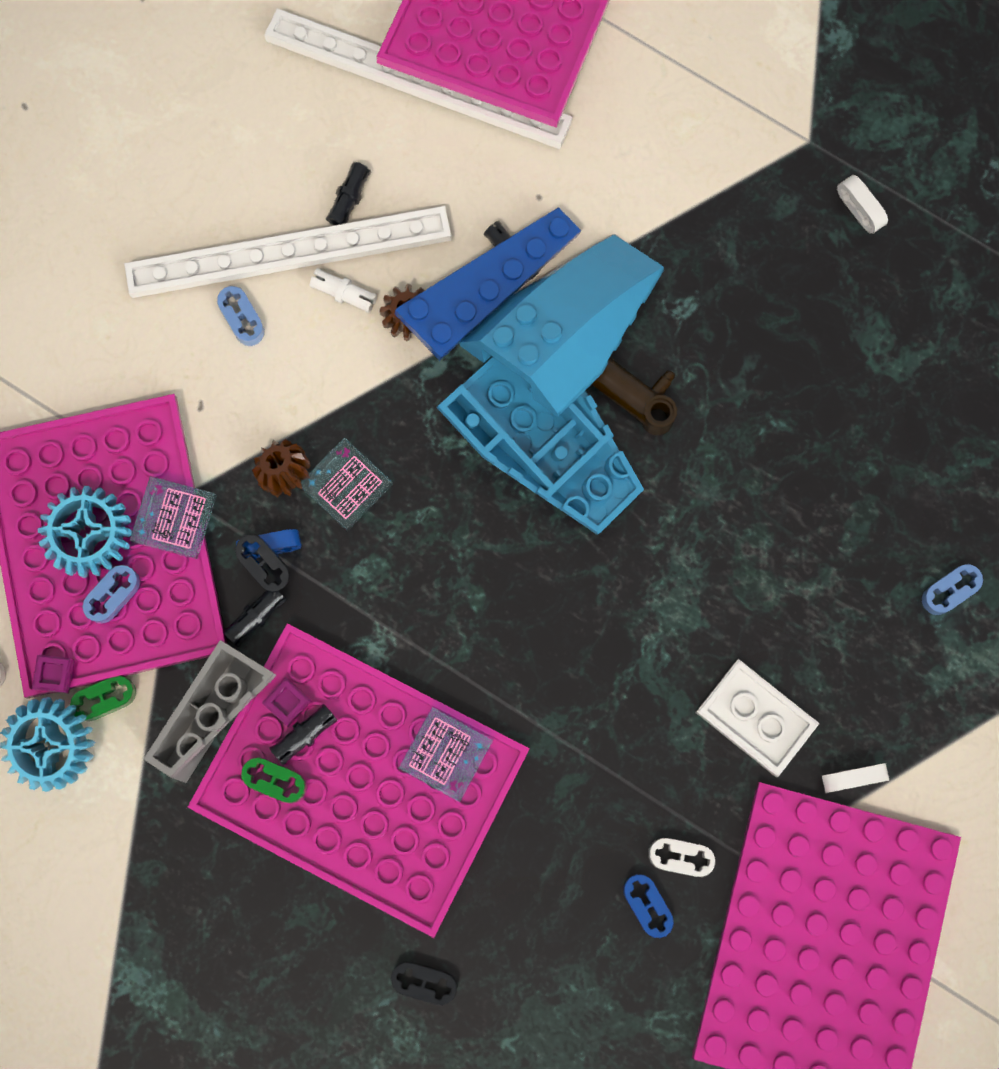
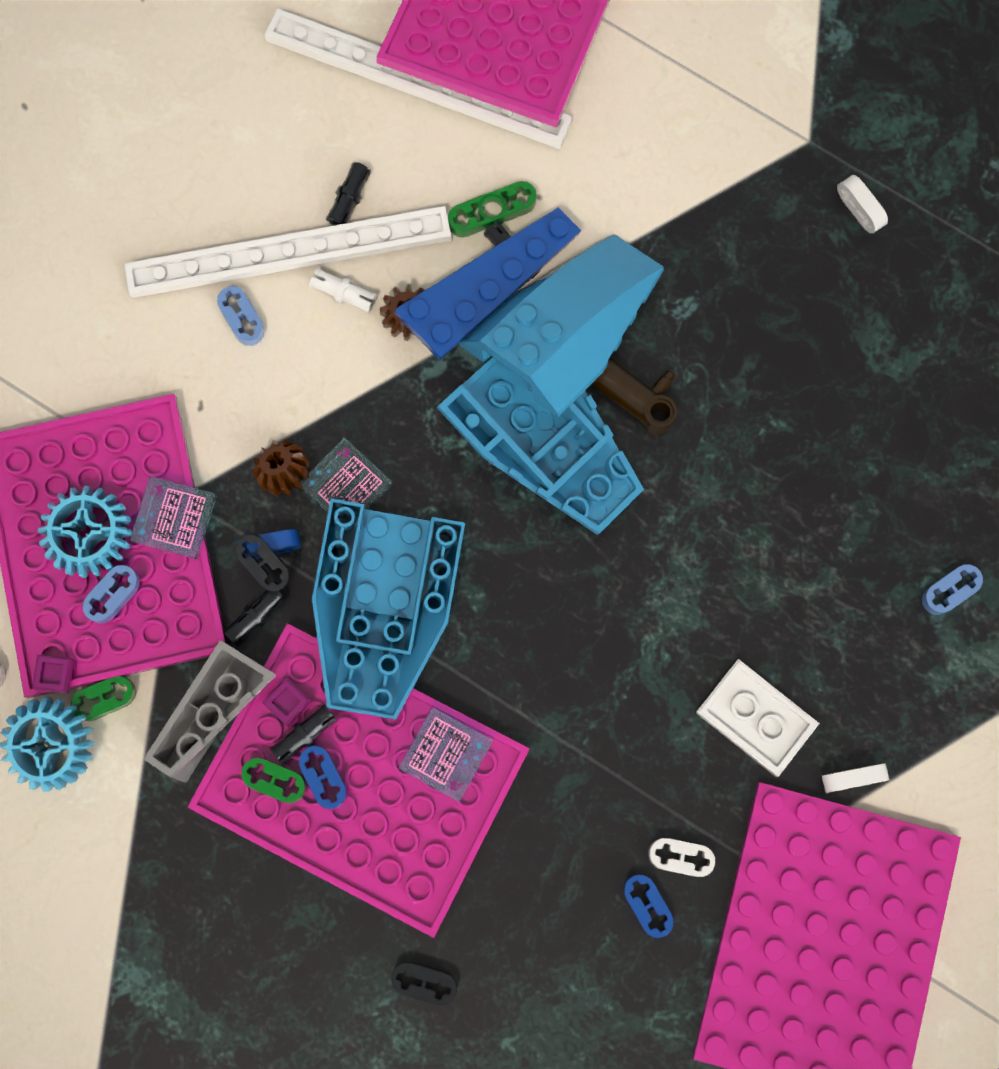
none -> blue beam [299,746,347,809]
none -> dark azure wedge [312,498,465,720]
none -> green beam [448,181,537,237]

